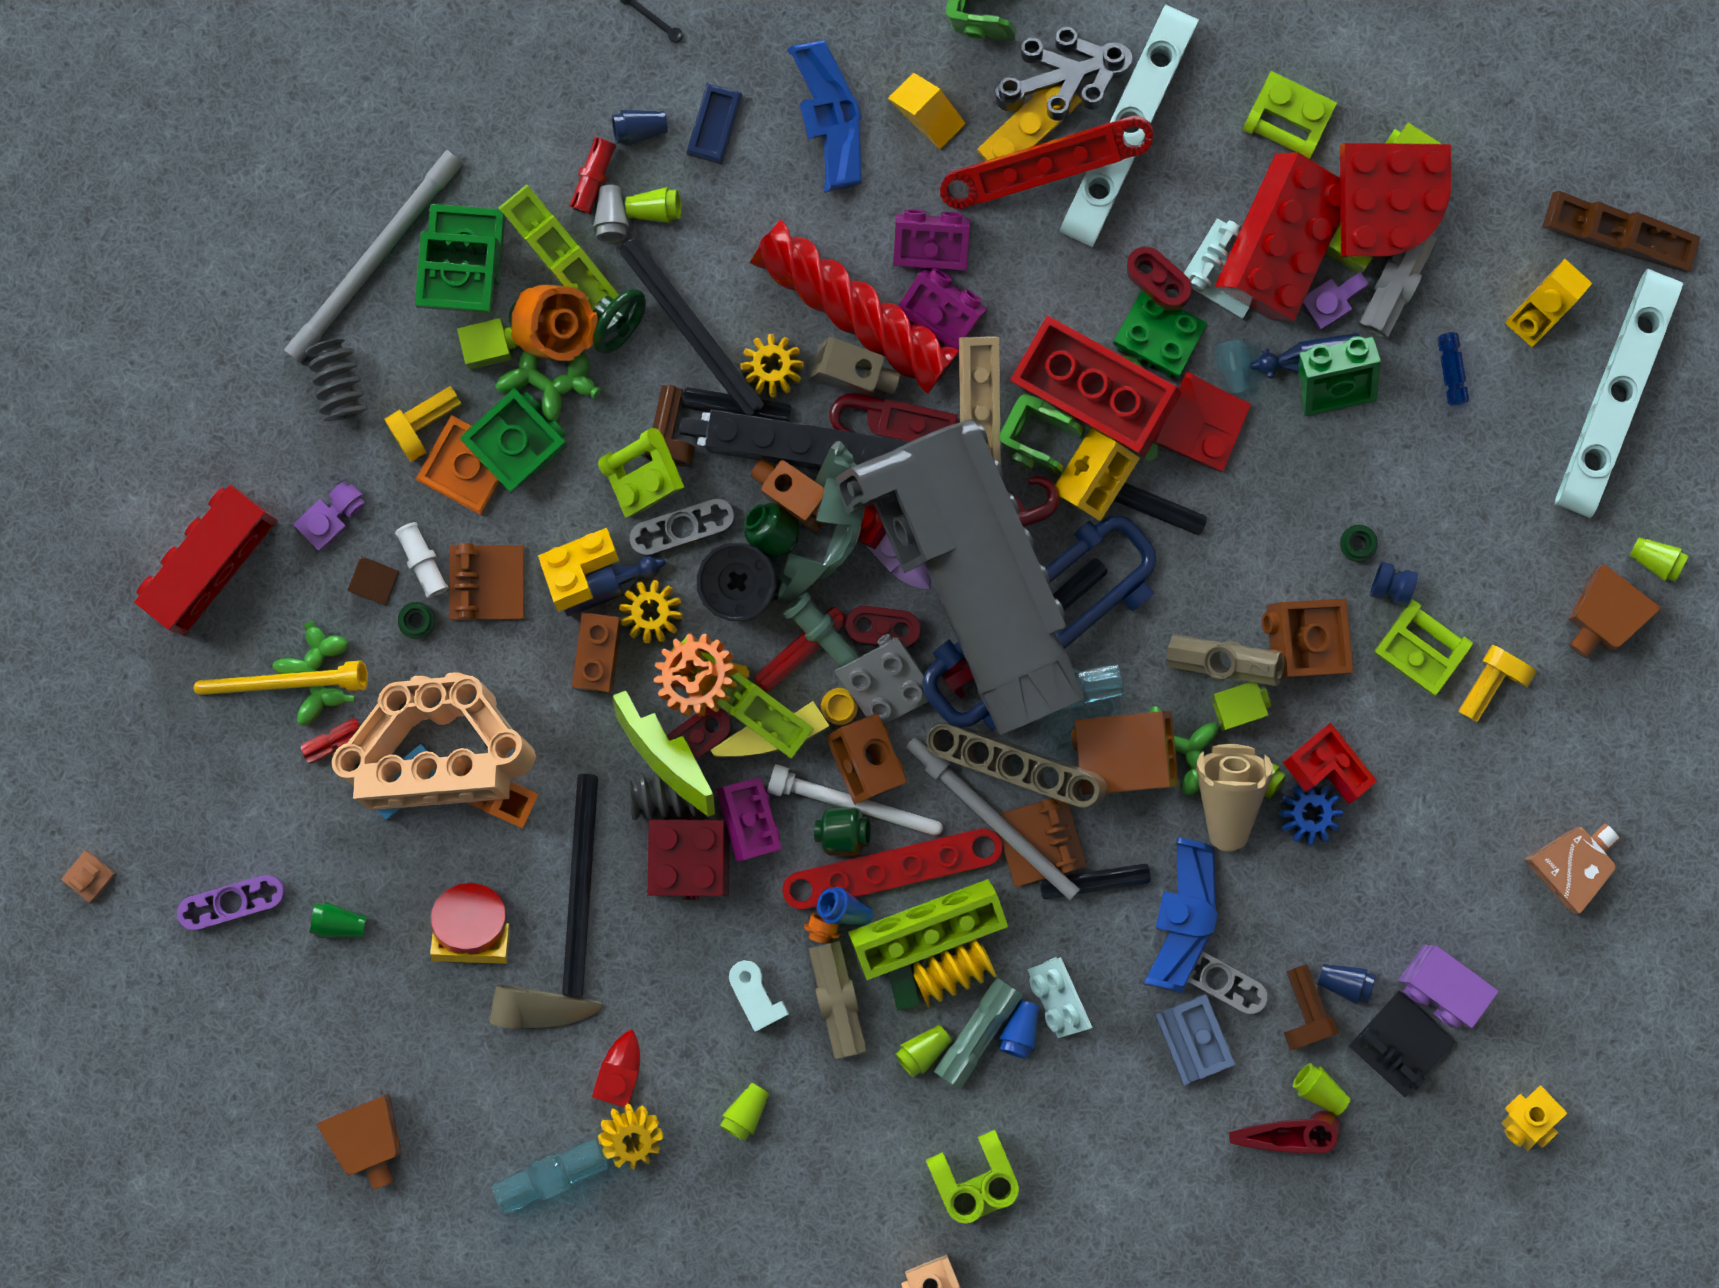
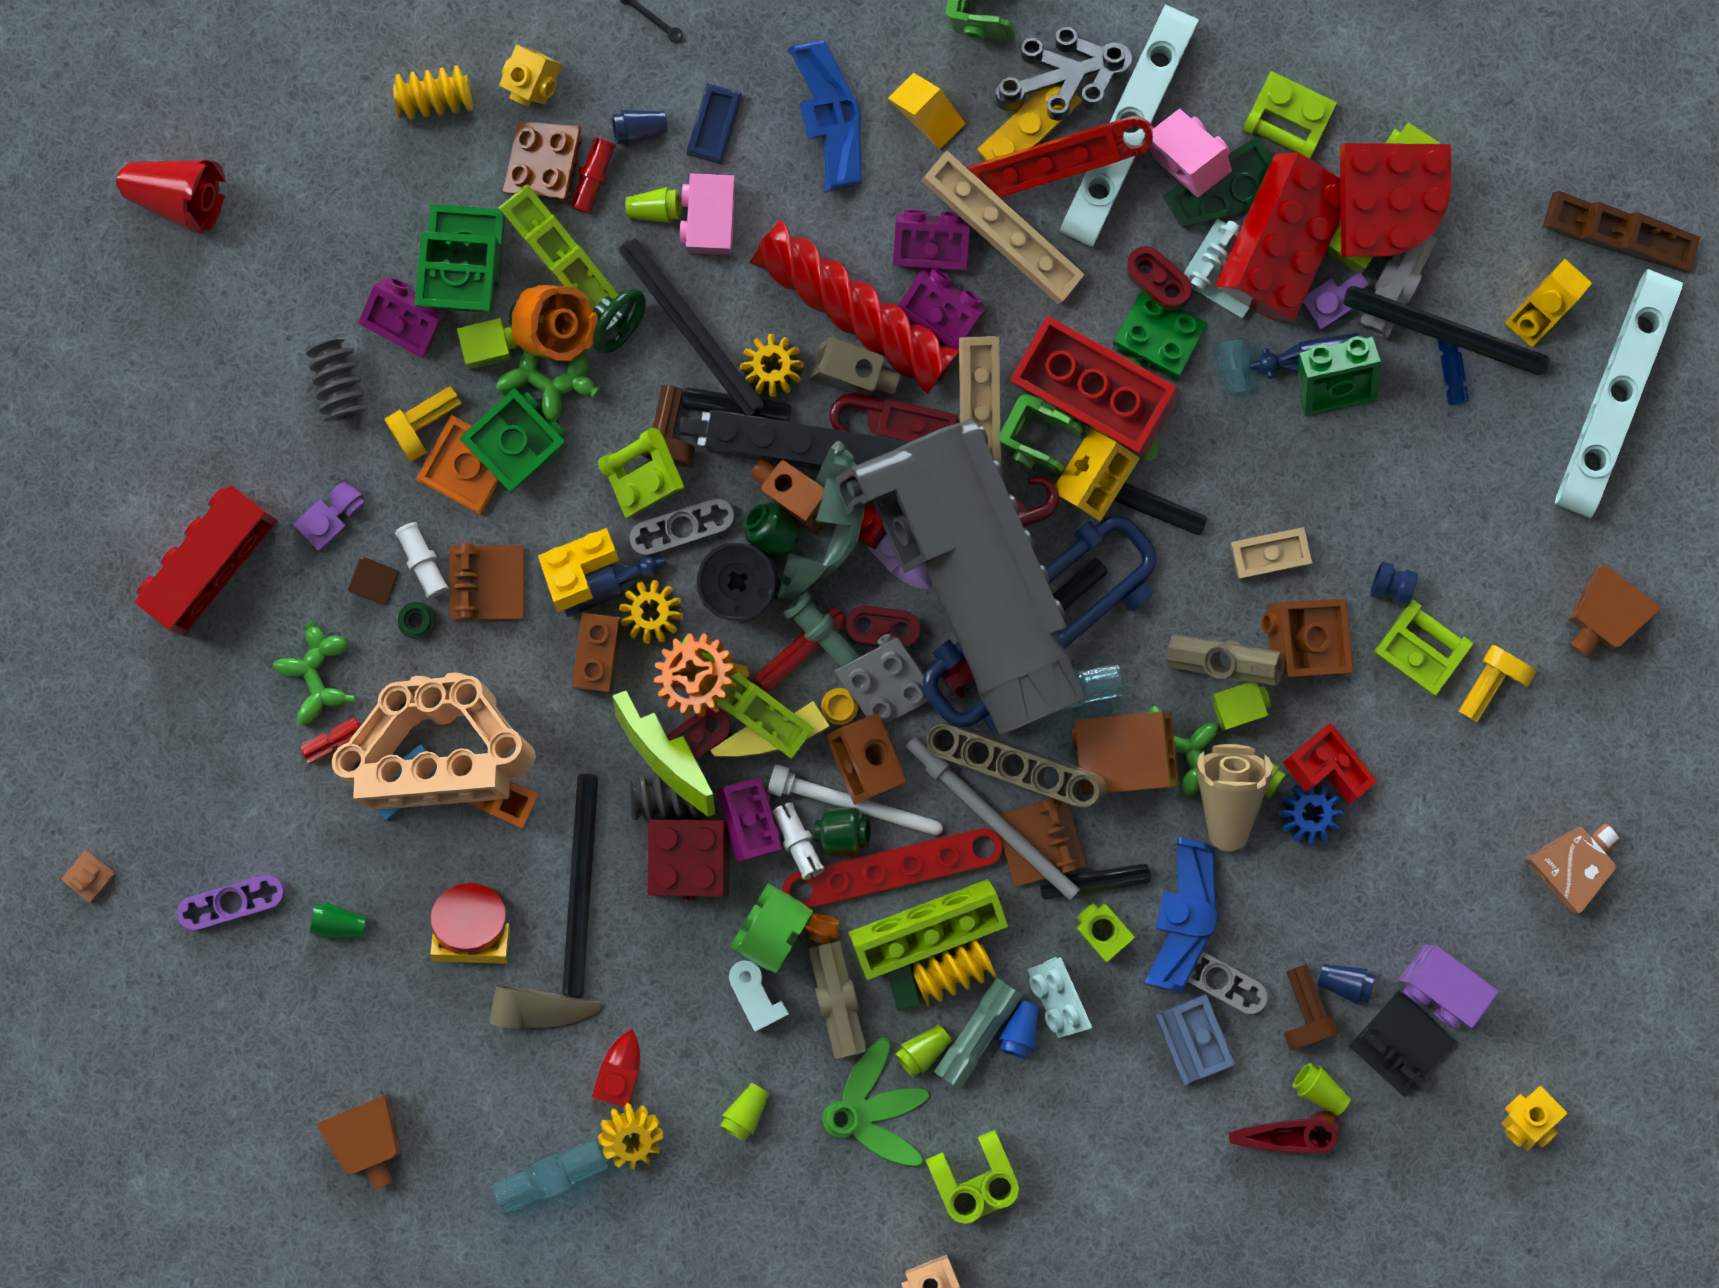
yellow piece [193,660,368,695] -> none
light grey piece [284,150,463,364] -> none
light grey cone [593,185,630,243] -> none
blue cone [817,887,873,927] -> none
red plate [1153,372,1251,472] -> none
dark green plate [1340,525,1378,562] -> none
lime cone [1629,537,1689,582] -> none
none -> red cone [116,159,225,234]
none -> magenta bracket [358,278,450,358]
none -> yellow piece [393,65,473,121]
none -> yellow brick [499,44,563,107]
none -> hinge [503,121,583,204]
none -> bright pink brick [680,173,736,256]
none -> bright green brick [729,883,813,974]
none -> white pin [771,803,825,880]
none -> bright green plant [822,1037,930,1167]
none -> tan plate [921,151,1085,304]
none -> lime brick [1075,903,1135,962]
none -> bright pink brick [1150,109,1232,197]
none -> dark green wing [1162,136,1272,227]
none -> tan plate [1230,527,1312,580]
none -> black axle [1343,286,1550,375]

